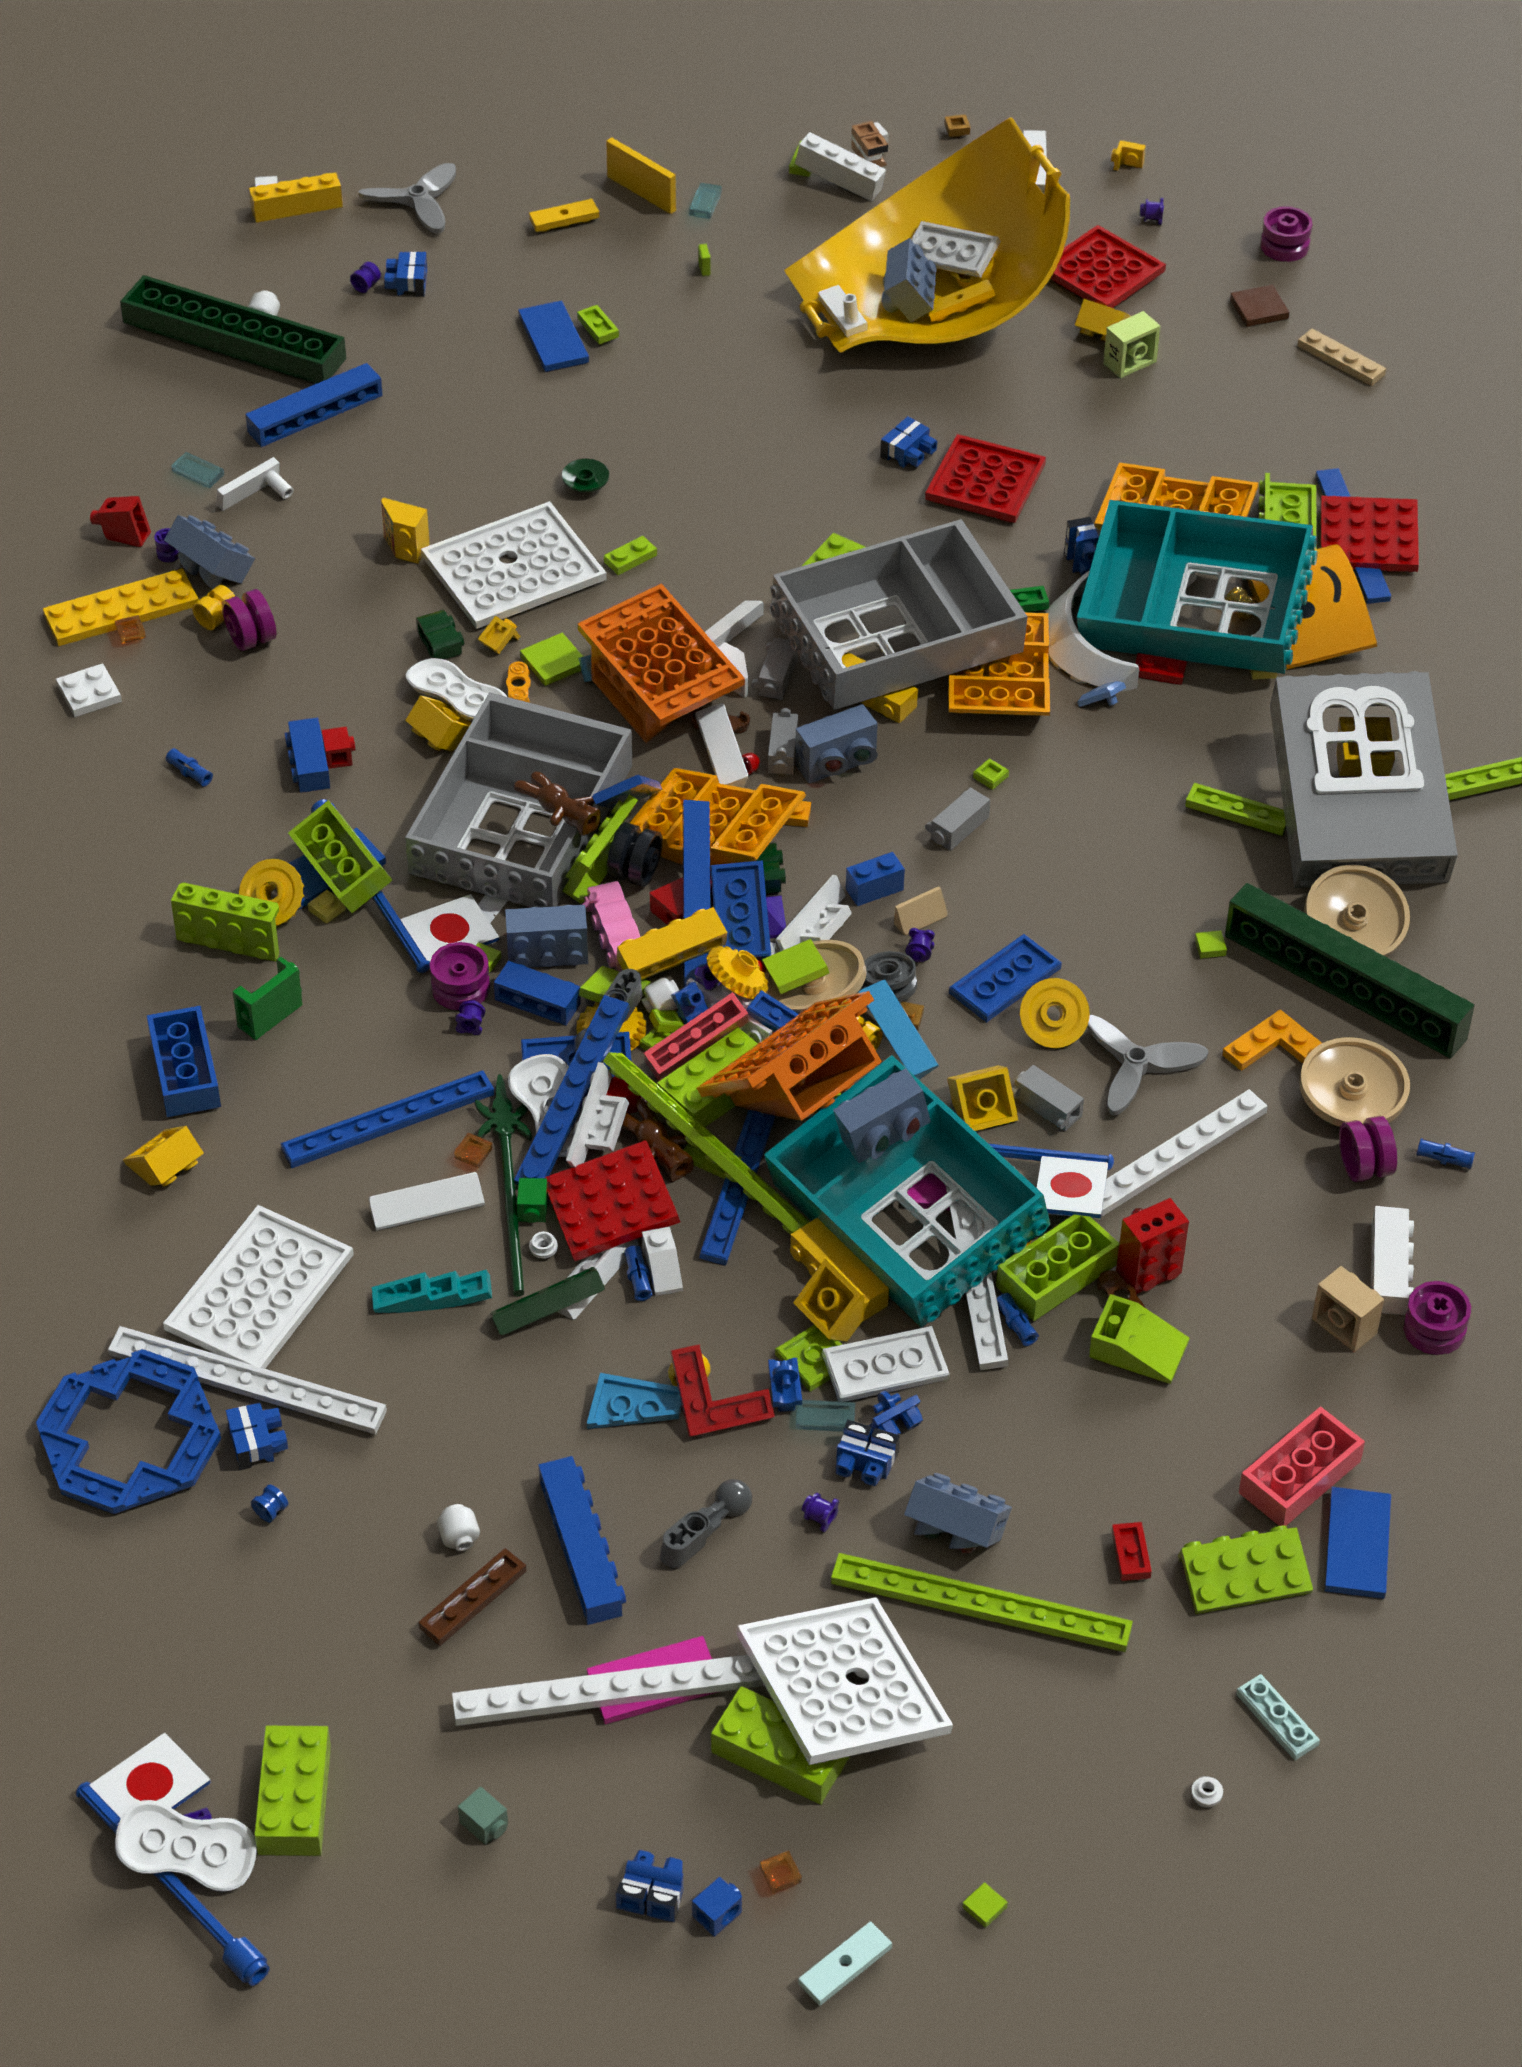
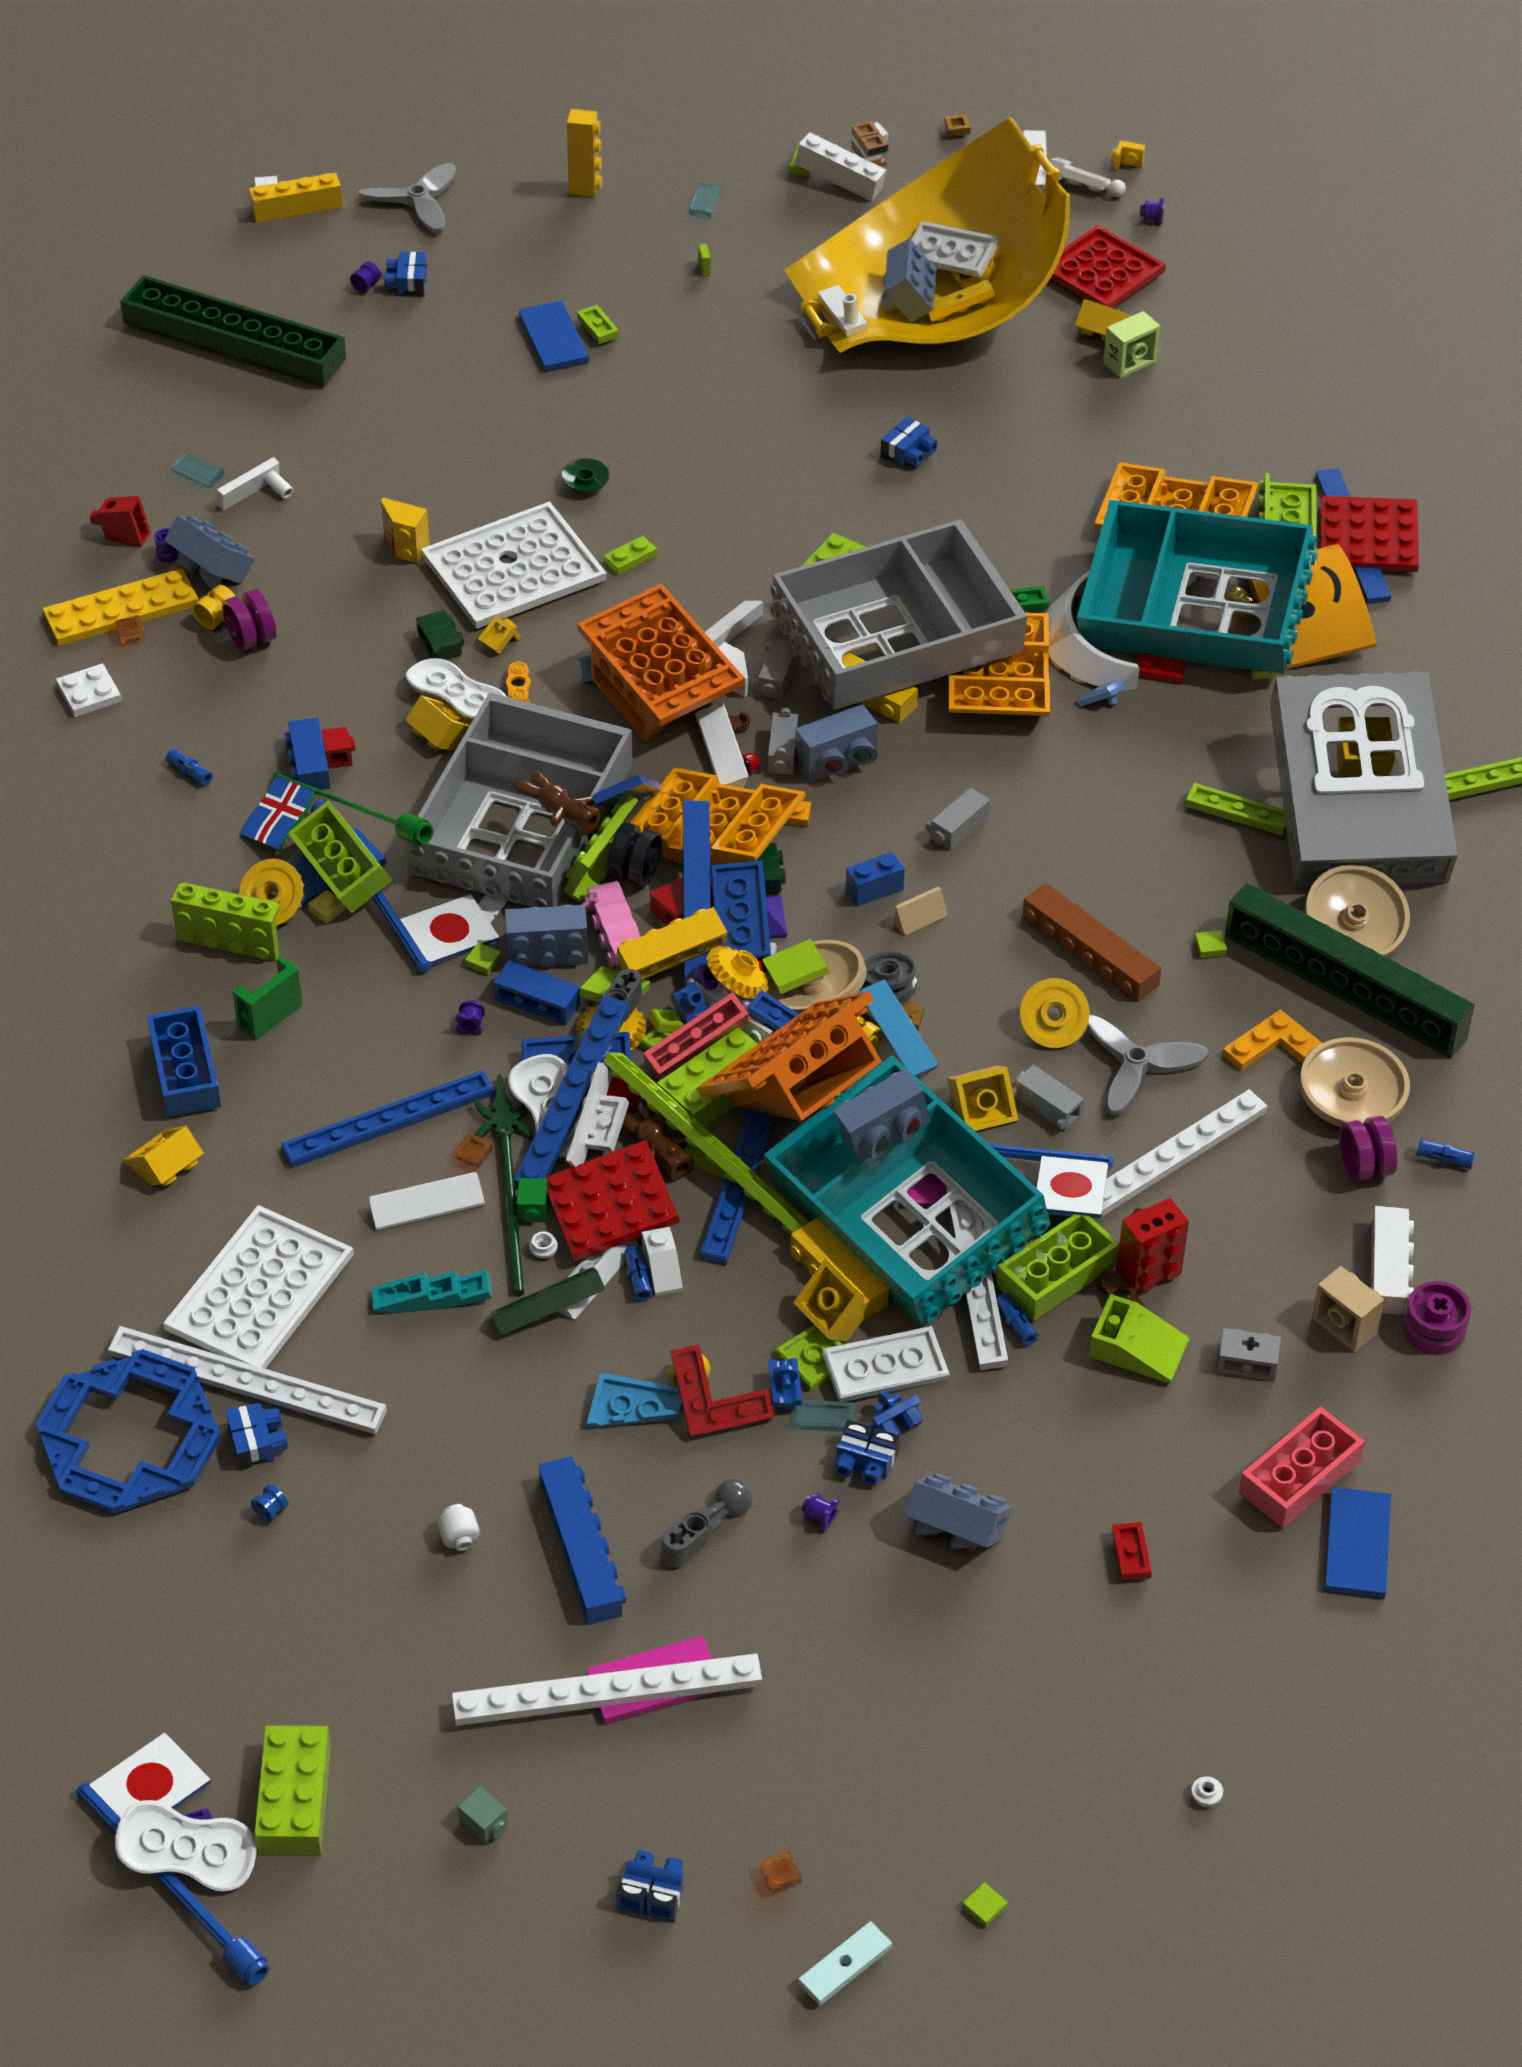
blue brick [245,363,383,447] -> none
white head [248,290,280,316] -> none
reddish brown plate [418,1548,527,1646] -> none
magenta wheel [429,942,490,1010] -> none
lime tile [520,632,583,686] -> none
yellow tile [529,199,600,232] -> none
yellow tile [606,137,676,214] -> none
white head [641,977,679,1013] -> none
blue brick [692,1877,742,1937] -> none
lime brick [711,1686,850,1805] -> none
white plate [736,1597,953,1765] -> none
white bracket [776,875,852,951] -> none
lime plate [831,1553,1133,1652] -> none
dark purple brick [905,928,935,962] -> none
red plate [925,434,1046,523] -> none
blue tile [949,934,1062,1023] -> none
lime tile [973,758,1009,790] -> none
blue hips [1064,517,1099,576] -> none
lime bracket [1178,1526,1313,1614] -> none
reddish brown tile [1230,285,1290,327] -> none
light aqua tile [1236,1674,1320,1760] -> none
magenta wheel [1260,206,1313,262] -> none
tan plate [1297,329,1386,386] -> none
none -> flag [241,771,434,852]
none -> yellow brick [567,109,602,198]
none -> dark orange brick [1022,883,1162,1001]
none -> white plate [1050,157,1126,197]
none -> light grey brick [1217,1328,1281,1381]

